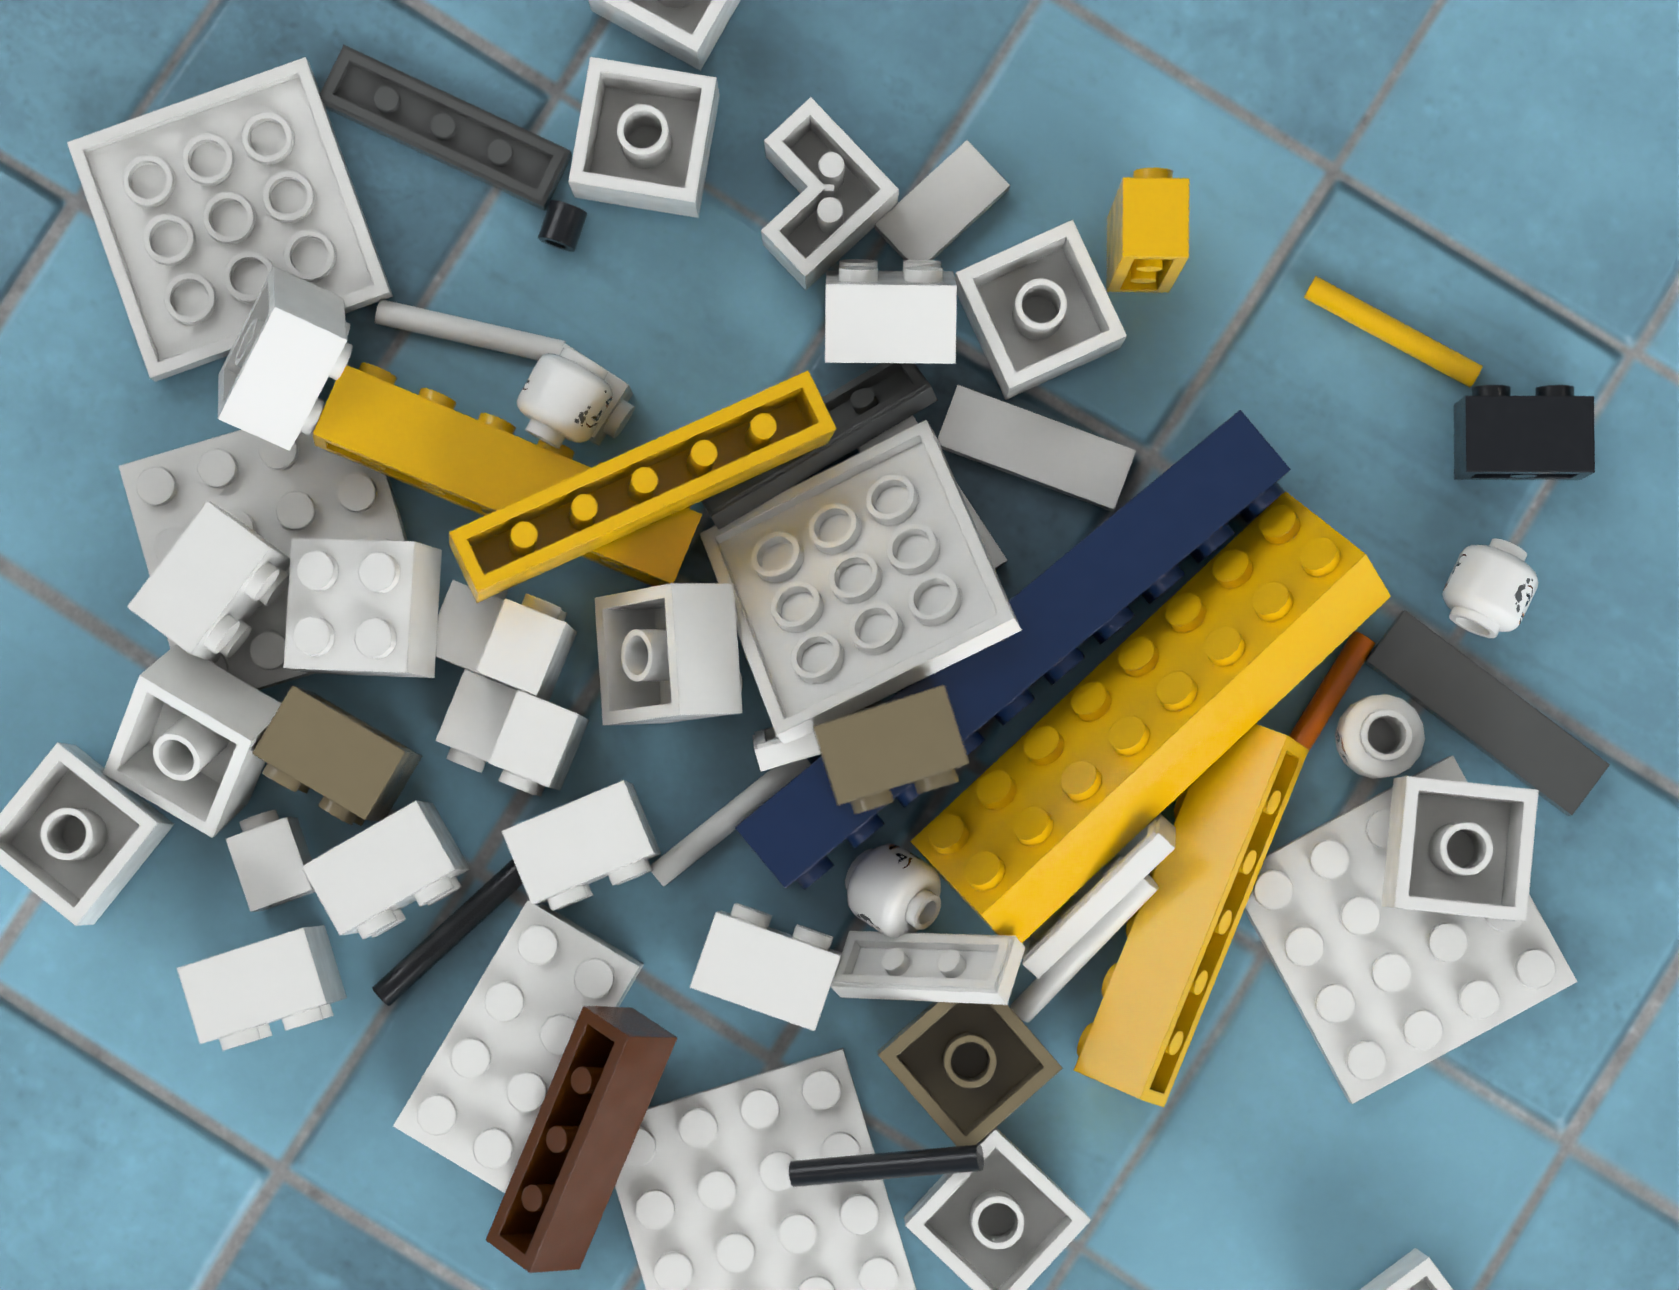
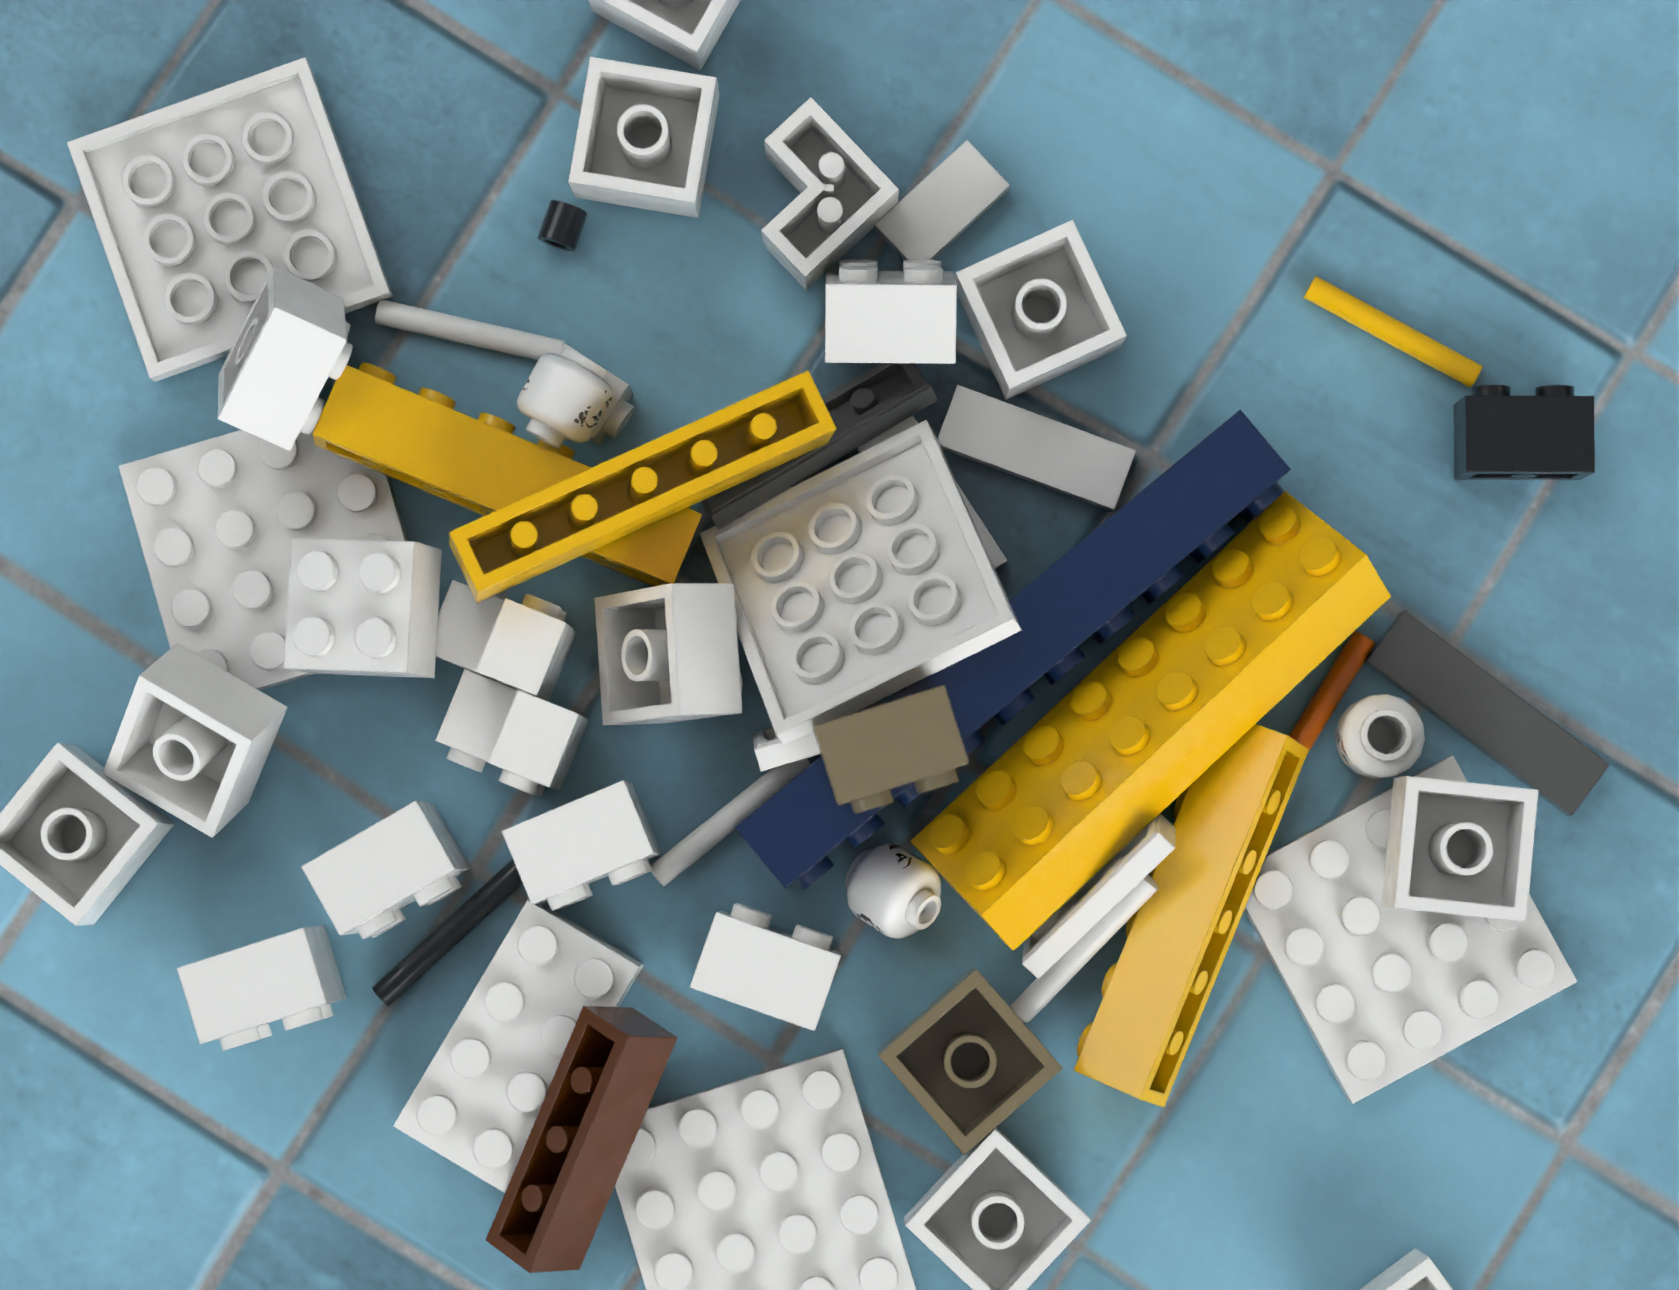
white brick [127,501,290,663] -> none
white brick [226,809,315,912] -> none
dark tan brick [252,685,422,826] -> none
dark grey tile [320,45,572,211] -> none
black bar [789,1144,984,1187] -> none
white tile [830,931,1025,1005] -> none
yellow brick [1106,168,1189,293] -> none
white head [1442,538,1538,638] -> none

